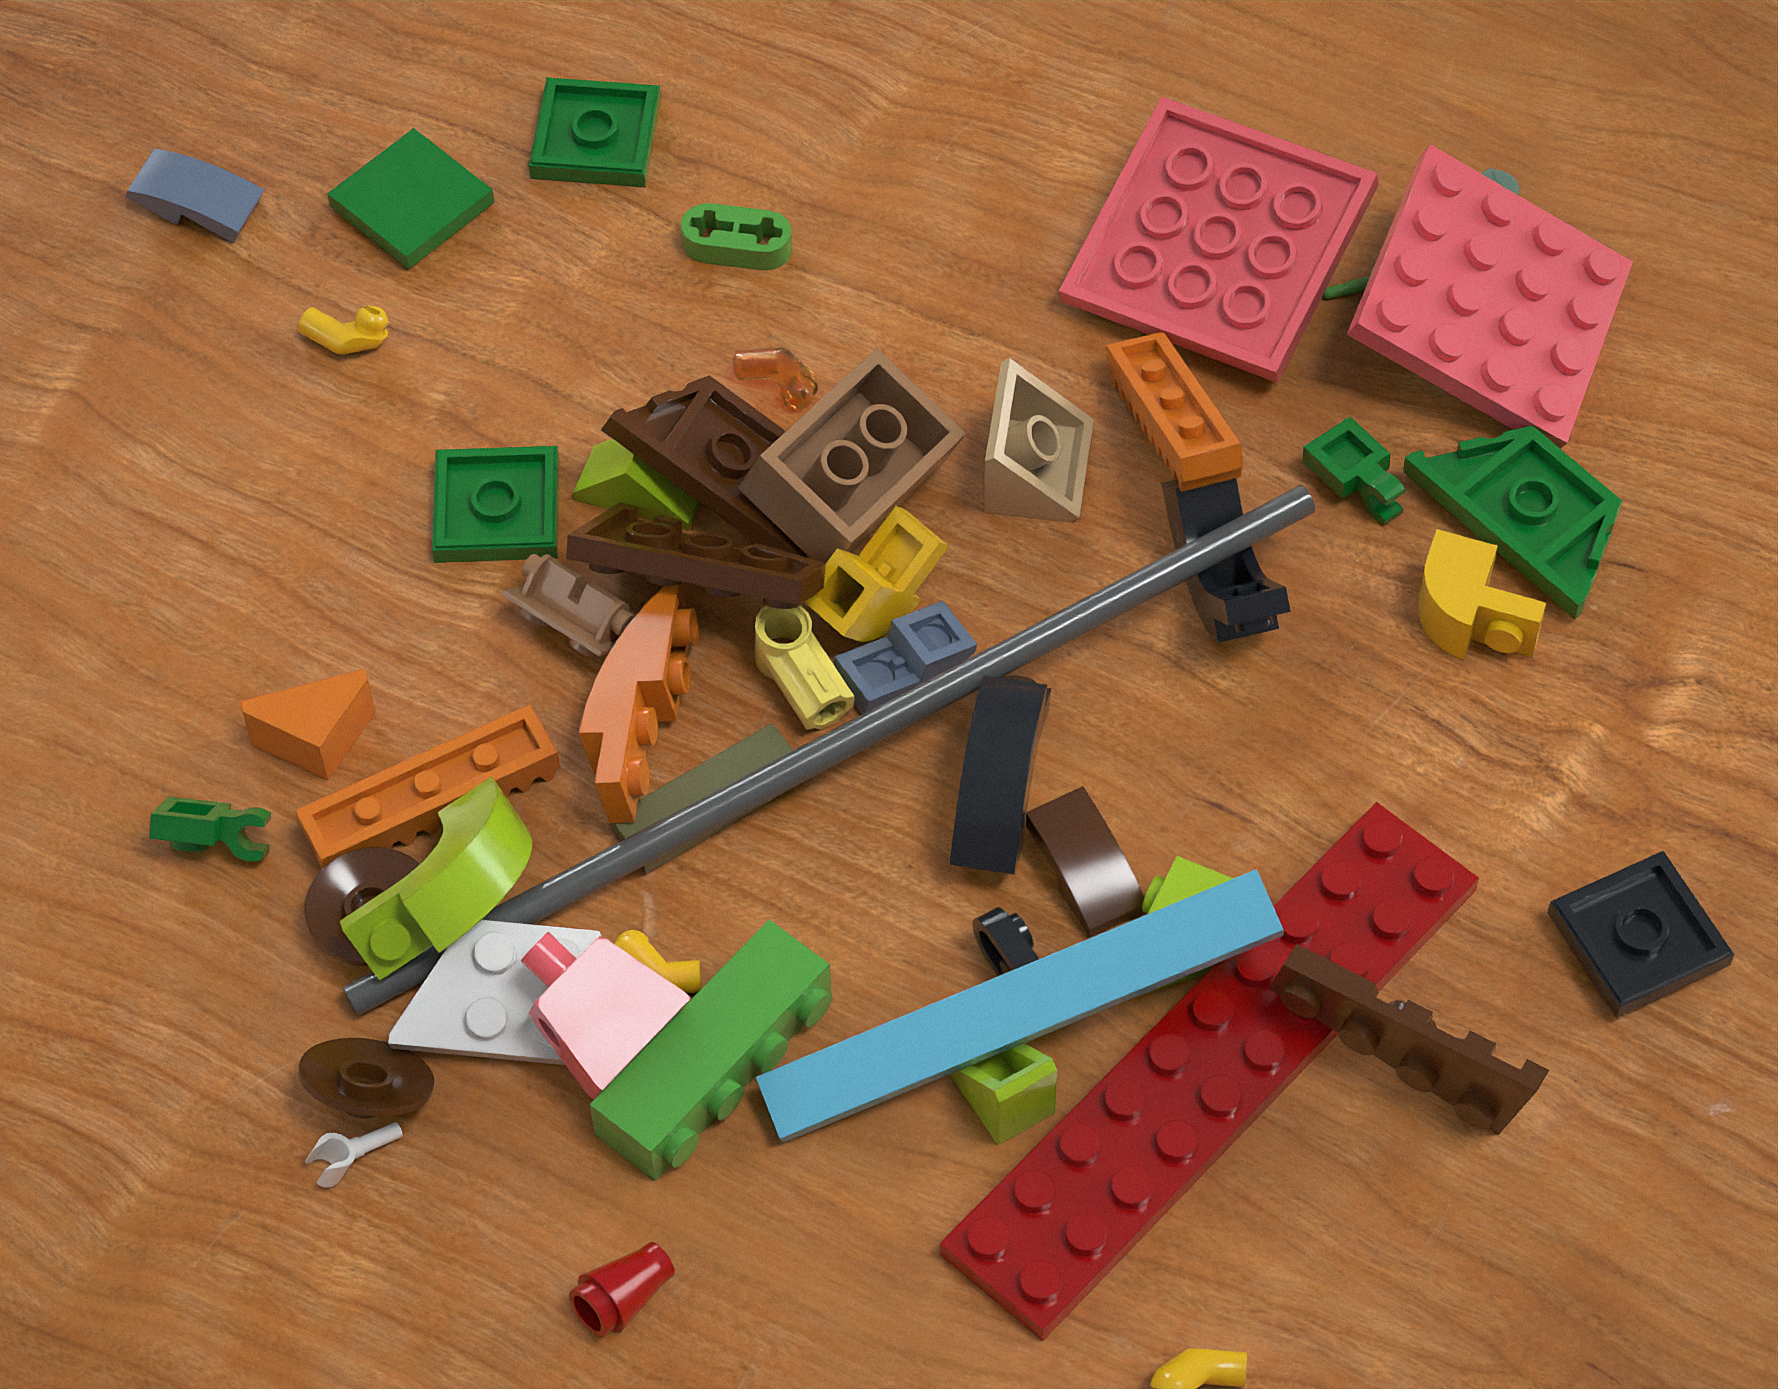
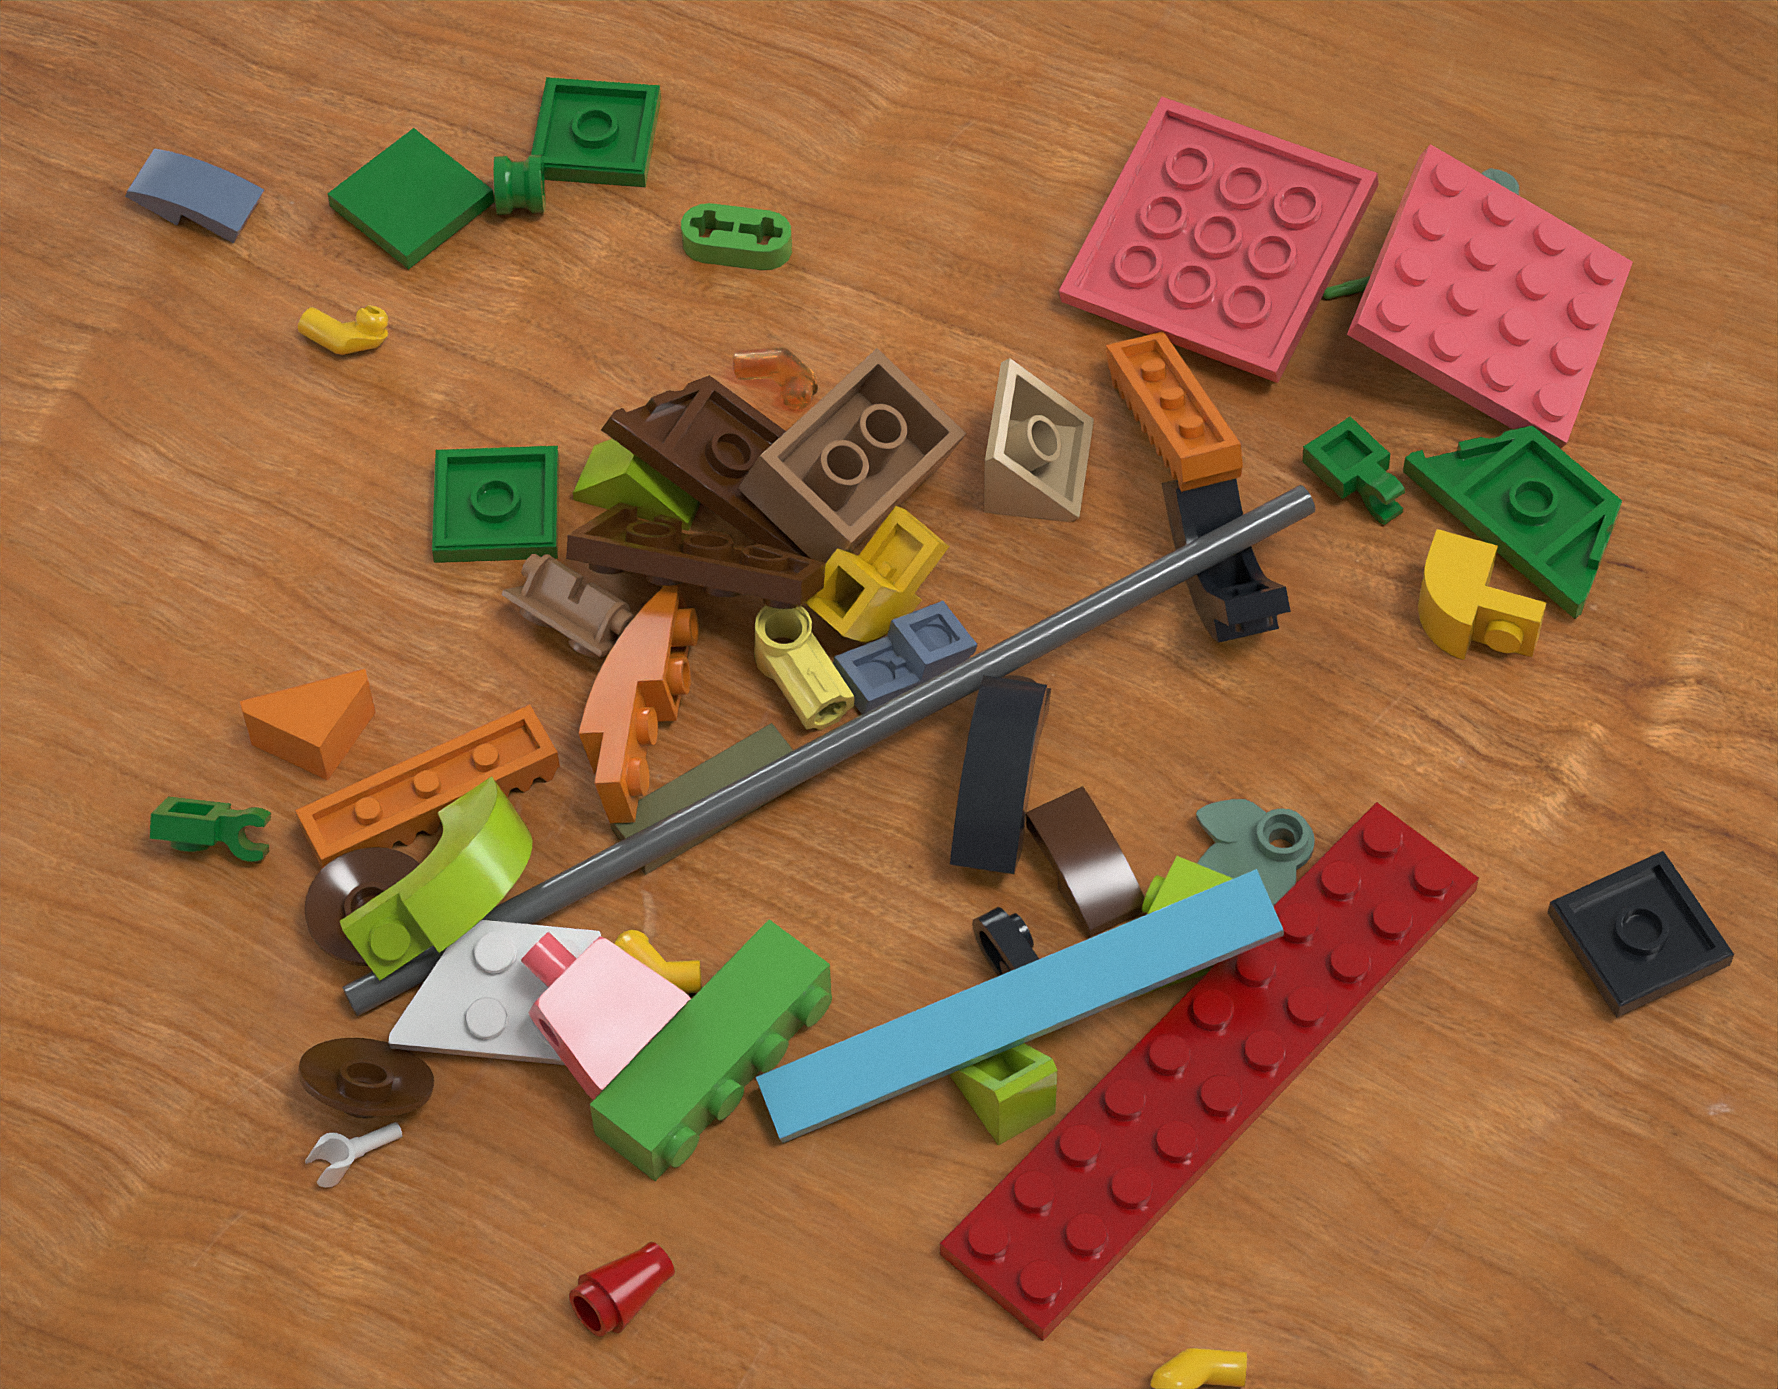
reddish brown wing [1269,944,1549,1135] -> none
none -> green wheel [493,154,546,215]
none -> sand green plate [1196,799,1315,906]

